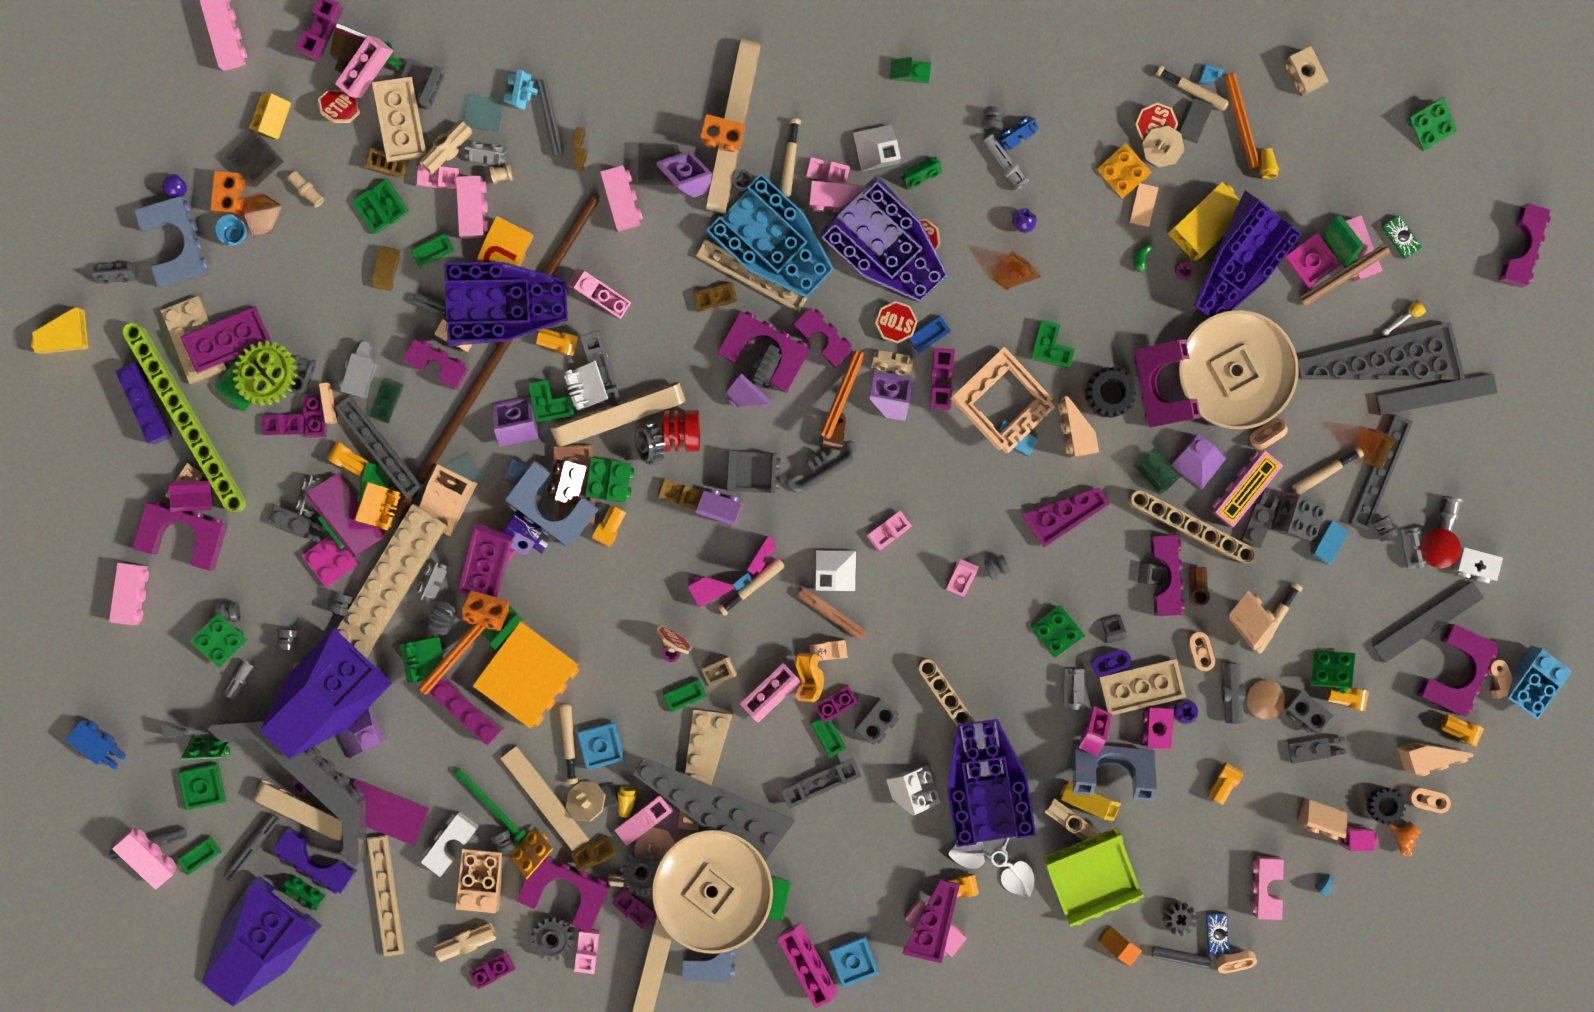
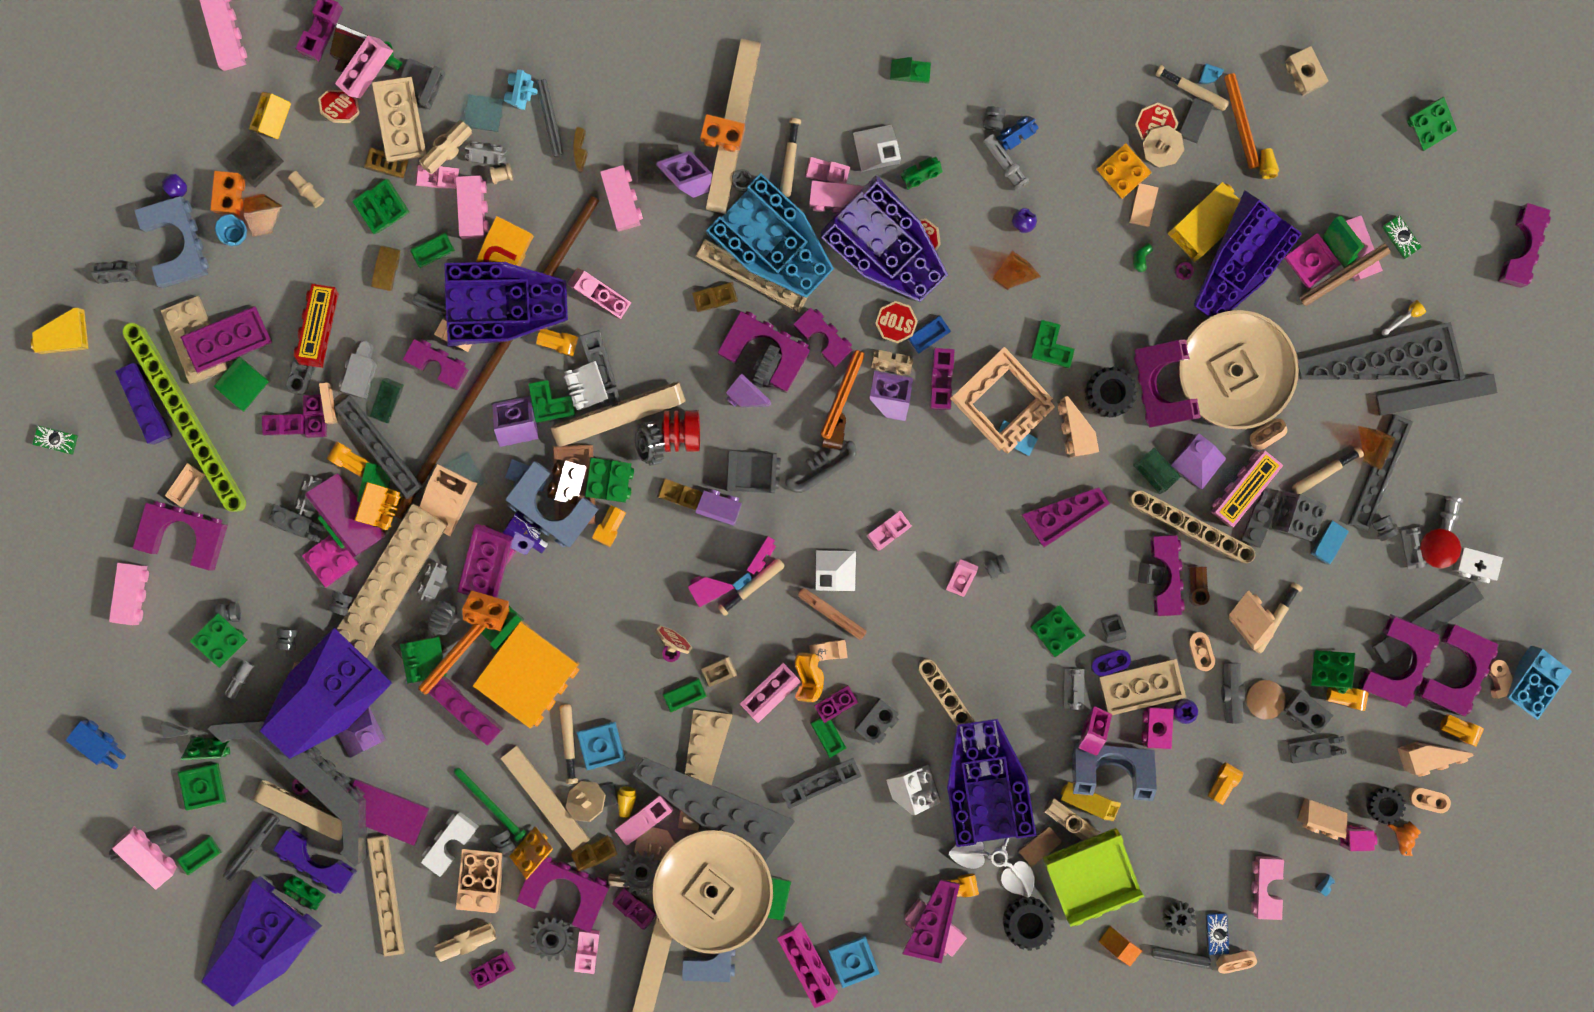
magenta panel [168,481,212,512] -> none
lime gear [233,341,298,406] -> none
none -> tile [32,425,78,455]
none -> brick [294,284,339,368]
none -> black tyre [1003,897,1055,951]
none -> medium nougat tile [1018,826,1062,867]
none -> magenta arch [1358,614,1440,708]

